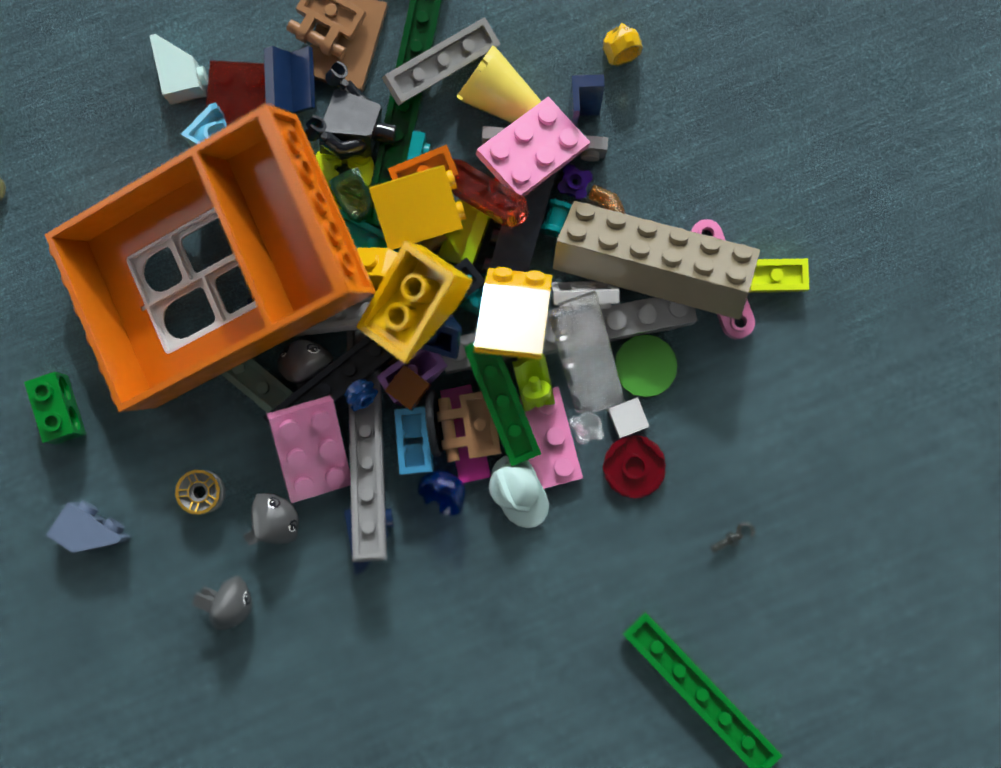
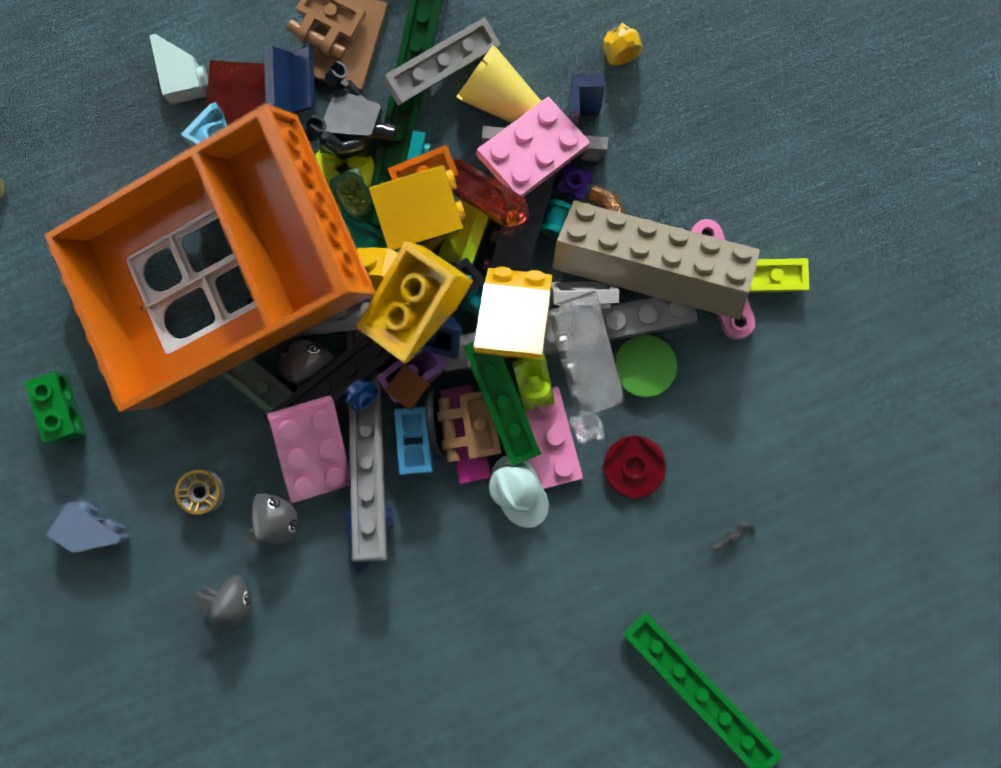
clear blue hair [418,471,466,516] -> none
white tile [607,397,649,438] -> none

